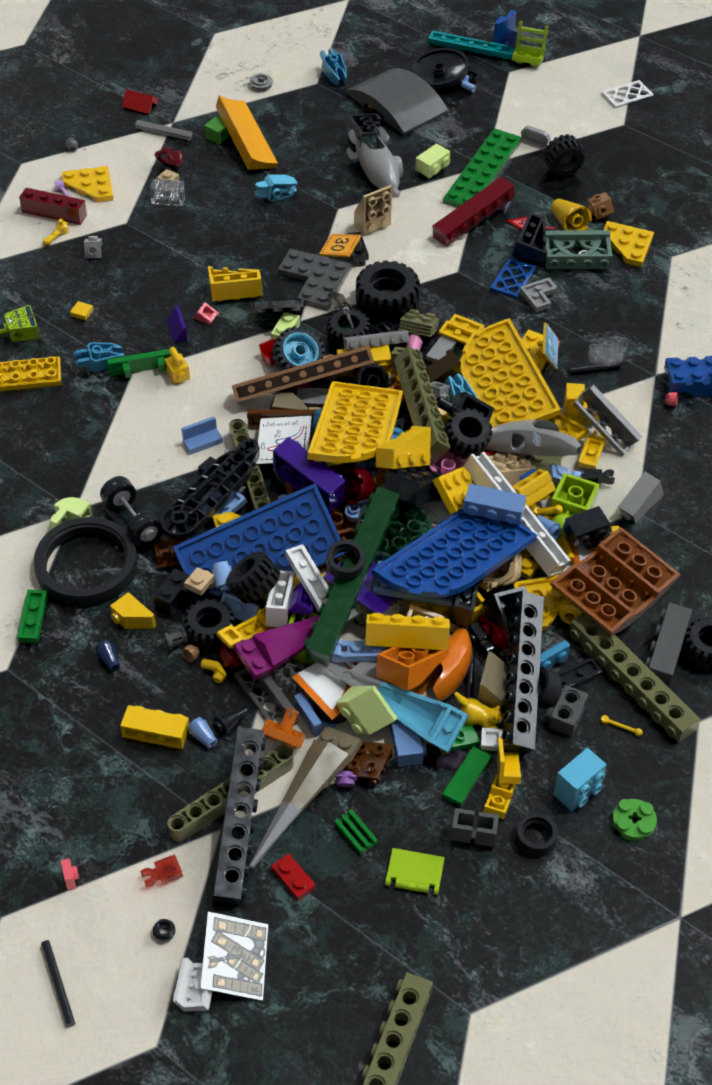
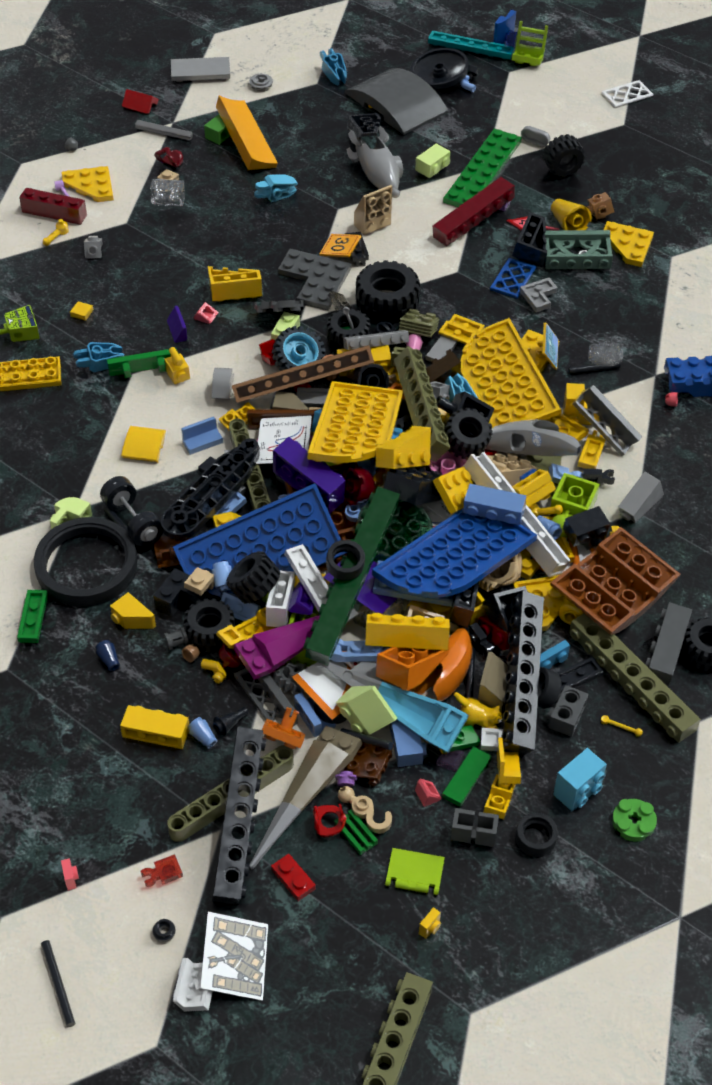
none -> yellow slope [121,426,166,462]
none -> light grey tile [171,57,230,82]
none -> light grey brick [212,368,234,399]
none -> yellow slope [219,402,255,430]
none -> red piece [313,804,347,838]
none -> tan piece [338,786,392,834]
none -> black bar [340,728,393,750]
none -> coral slope [415,779,441,807]
none -> yellow plate [419,907,441,939]

